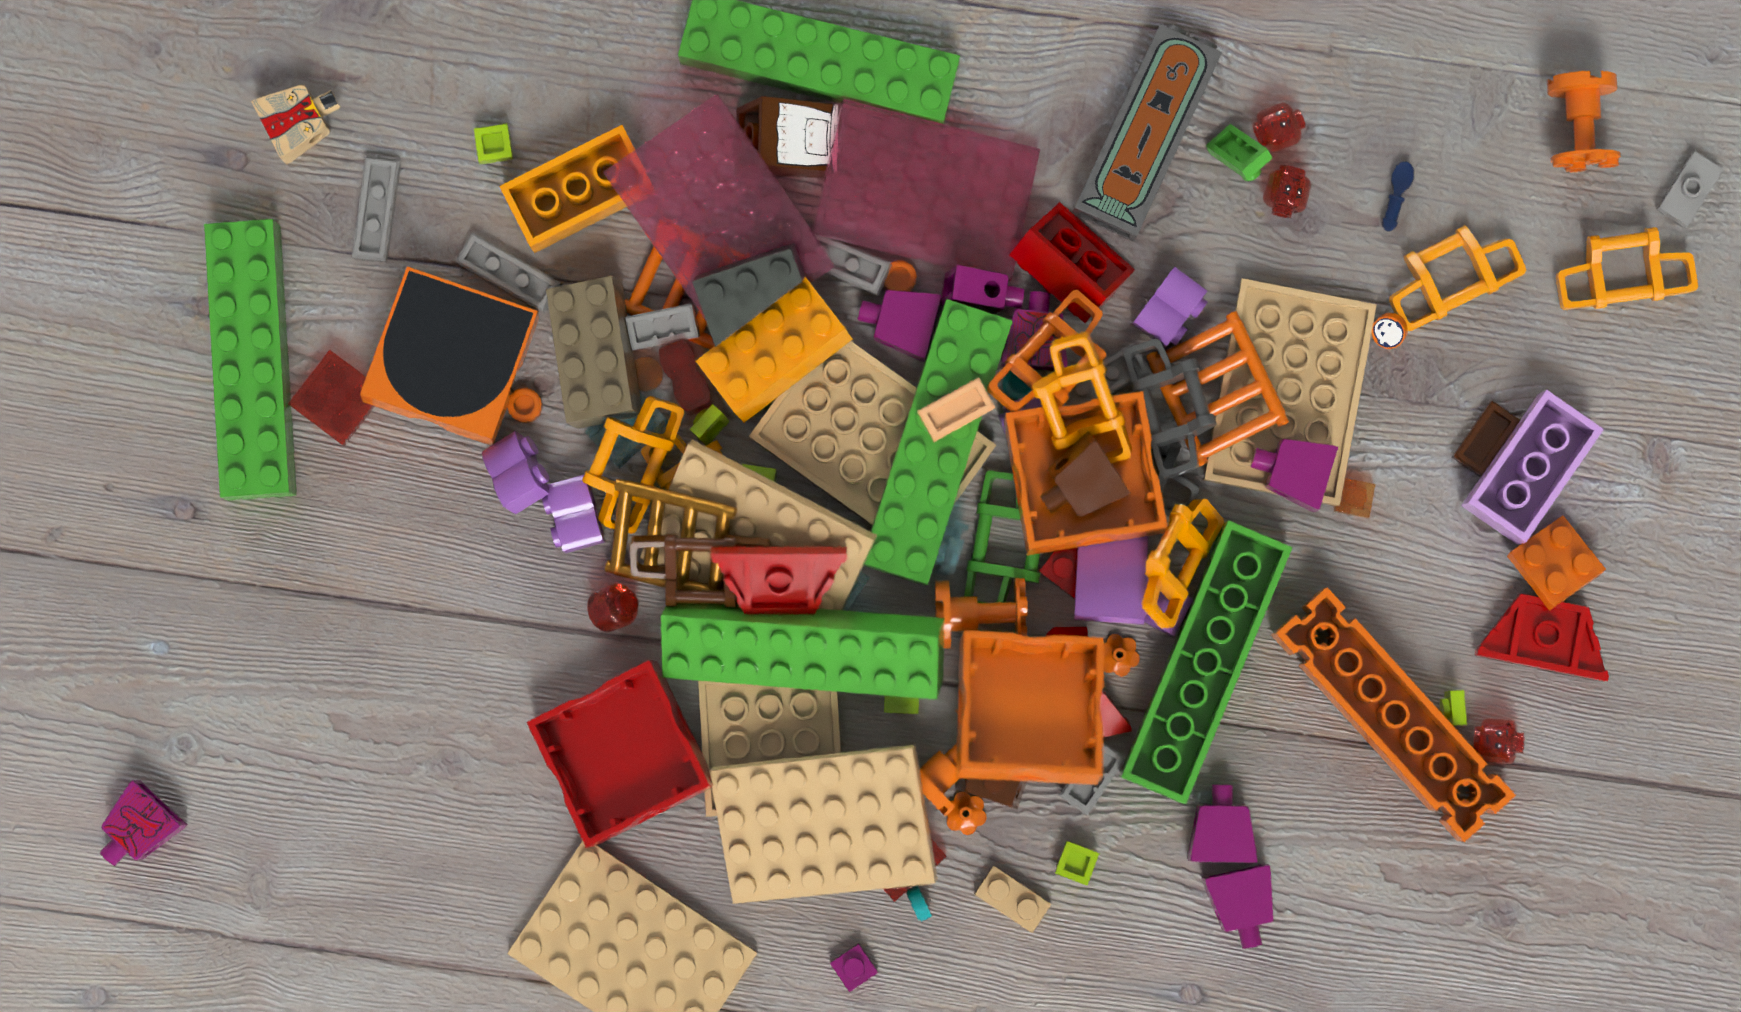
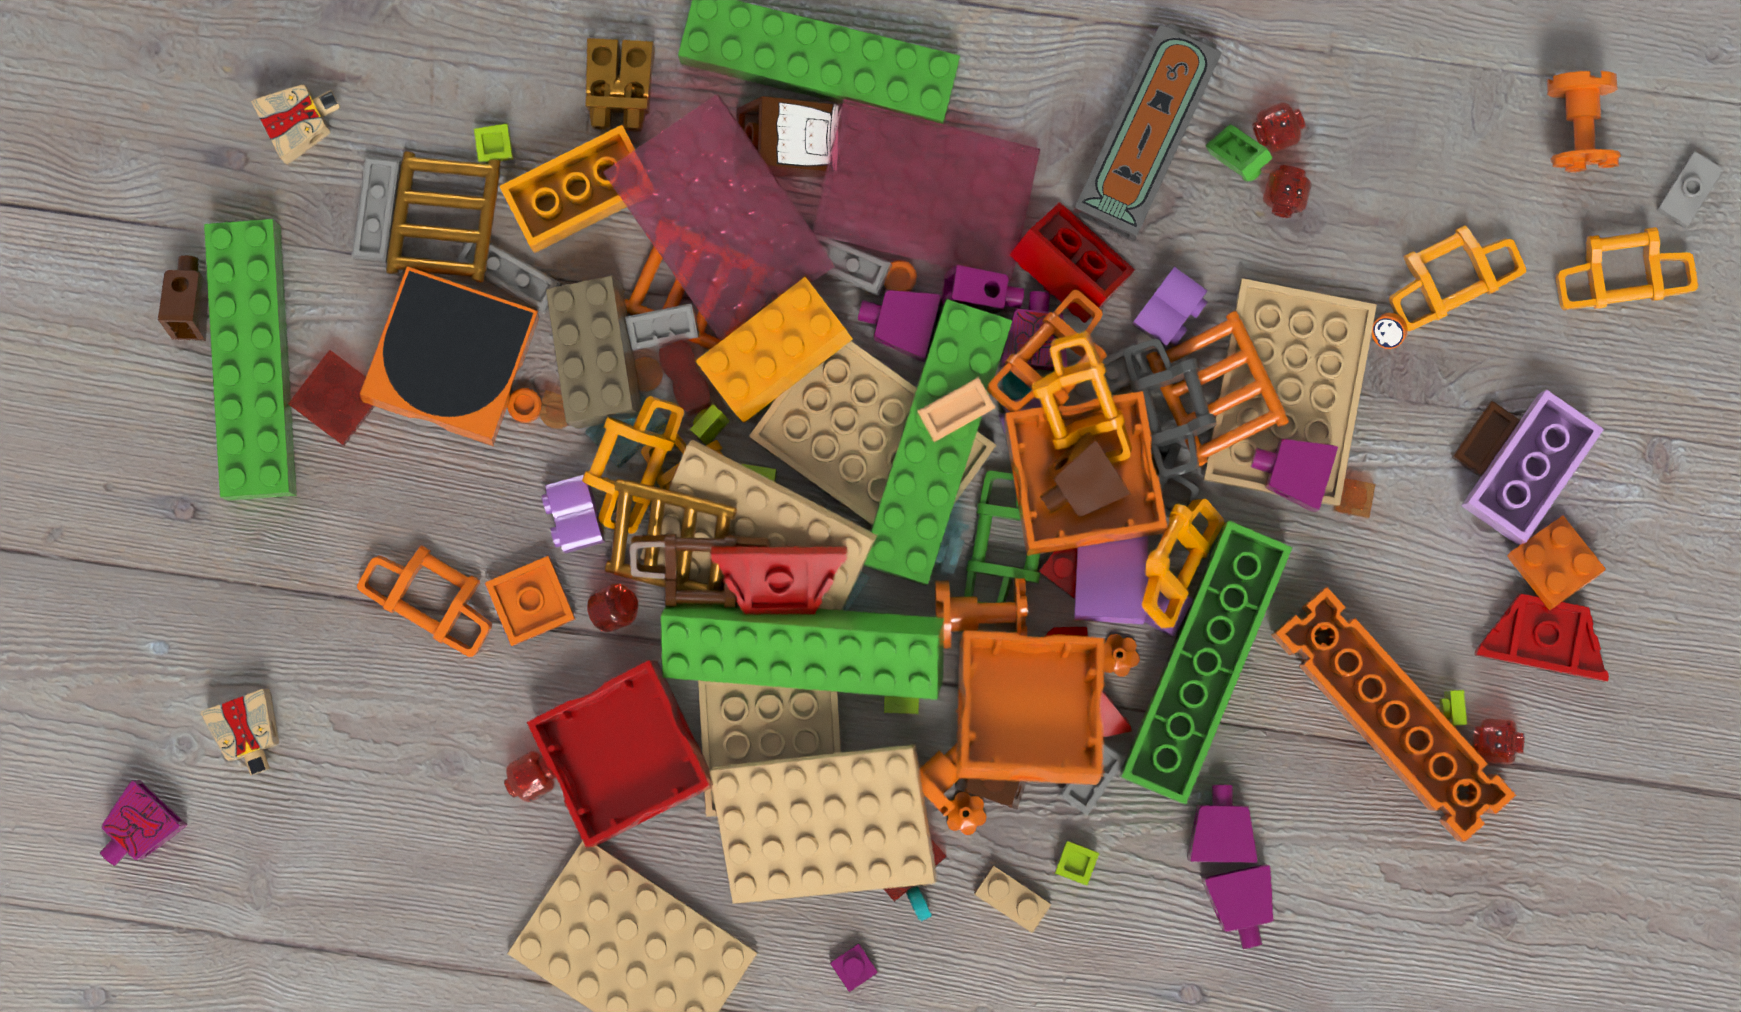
medium lavender brick [482,431,550,514] -> none
pearl dark grey wedge [692,243,805,347] -> none
dark blue piece [1382,162,1414,232] -> none
none -> reddish brown torso [158,255,208,341]
none -> torso [201,689,279,776]
none -> orange bar [357,545,492,657]
none -> pearl gold bar [386,151,501,283]
none -> orange plate [485,556,576,646]
none -> clear red head [504,751,556,802]
none -> clear orange tile [539,390,569,429]
none -> pearl gold hips [585,38,655,131]

